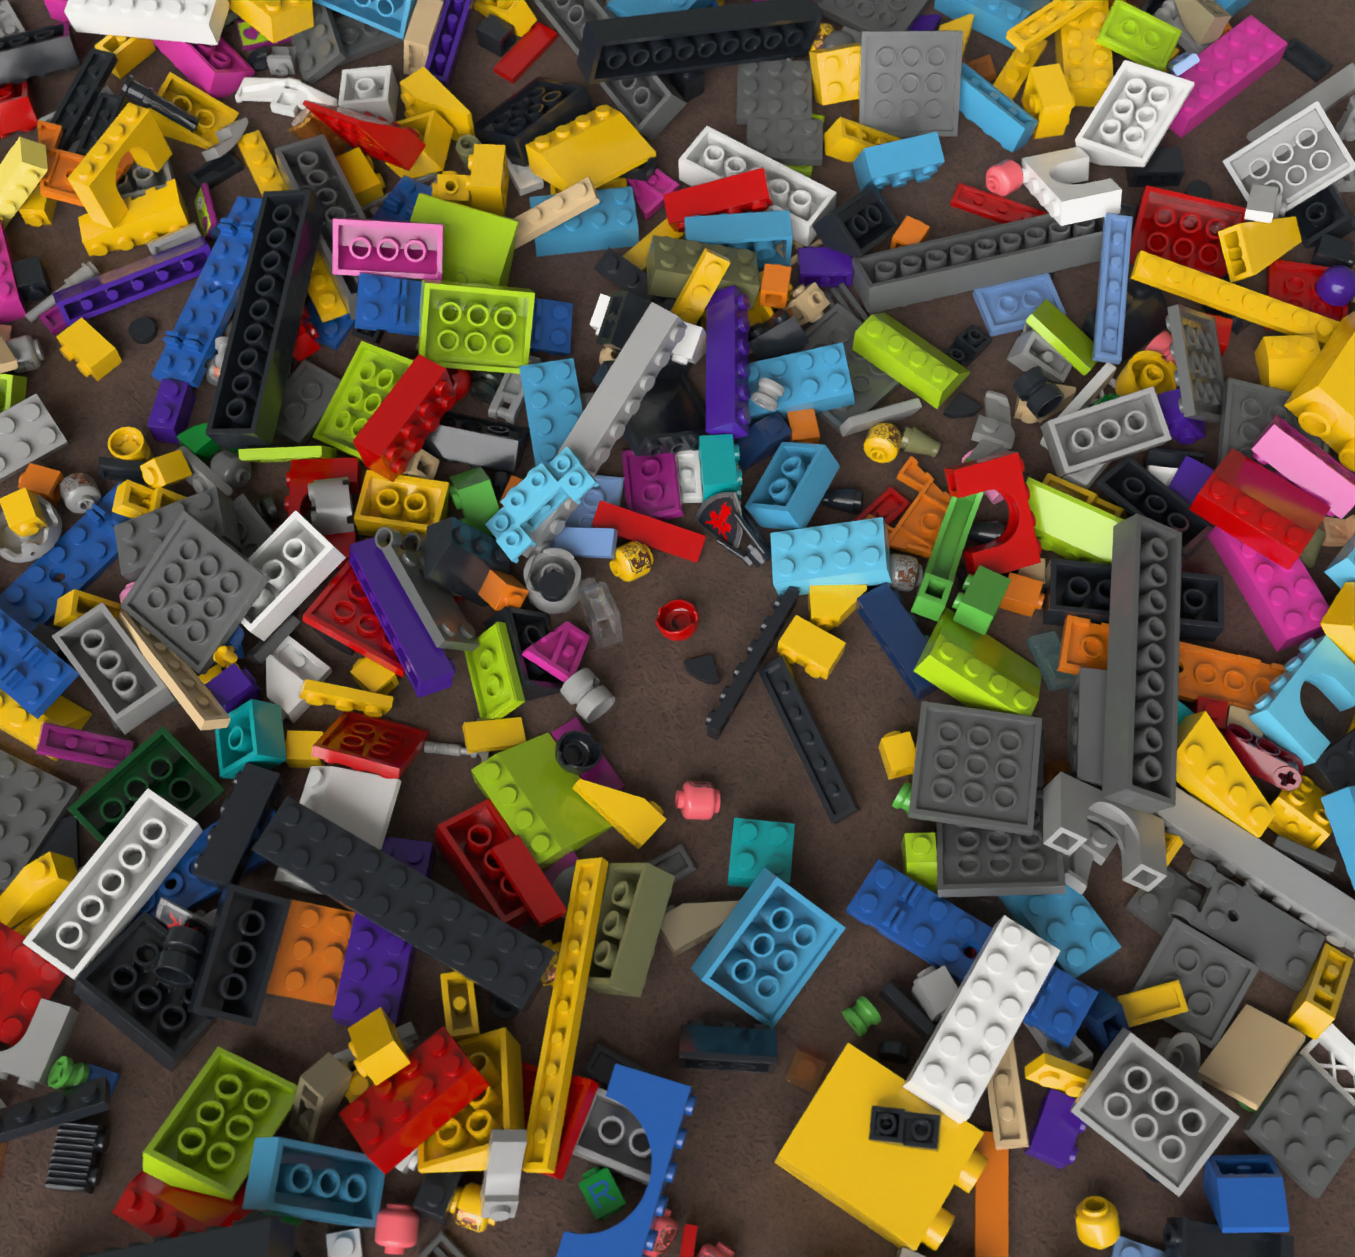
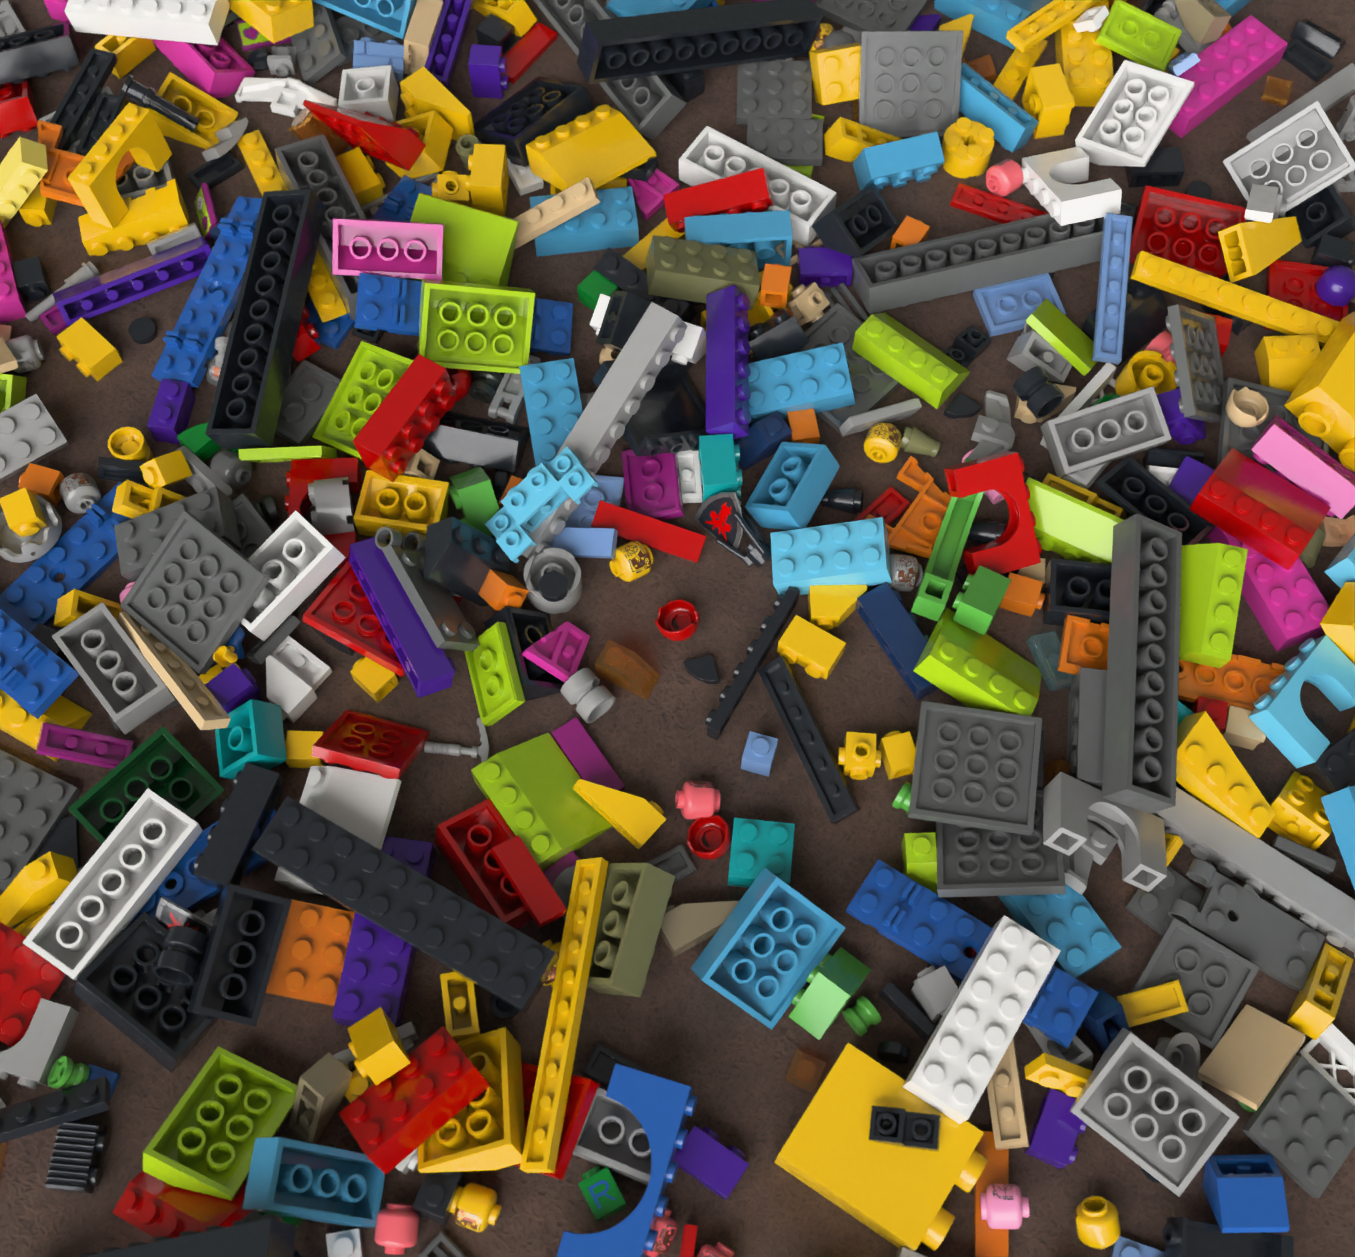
yellow plate [298,679,393,717] -> none
yellow tile [462,717,526,754] -> none
light grey slope [480,1130,527,1221] -> none
black hair [555,730,603,775] -> none
clear torso [578,578,624,650] -> none
yellow plate [670,248,731,325] -> none
black slope [679,1020,777,1074] -> none
light grey wheel [751,378,785,411] -> none
dark red piece [1222,723,1304,791] -> none
none -> medium blue brick [353,37,404,81]
none -> dark purple brick [468,44,509,99]
none -> green brick [577,270,618,311]
none -> clear orange slope [595,640,660,700]
none -> dark purple brick [674,1126,749,1201]
none -> red hair [687,815,732,860]
none -> medium blue brick [741,731,778,777]
none -> bright green brick [789,947,871,1040]
none -> yellow brick [838,732,881,780]
none -> yellow brick [941,117,994,179]
none -> bright pink head [980,1184,1029,1229]
none -> white plate [1073,5,1110,33]
none -> lime slope [1179,543,1248,668]
none -> tan hair [1226,387,1269,428]
none -> clear orange plate [1261,76,1293,107]
none -> black slope [1290,19,1346,60]

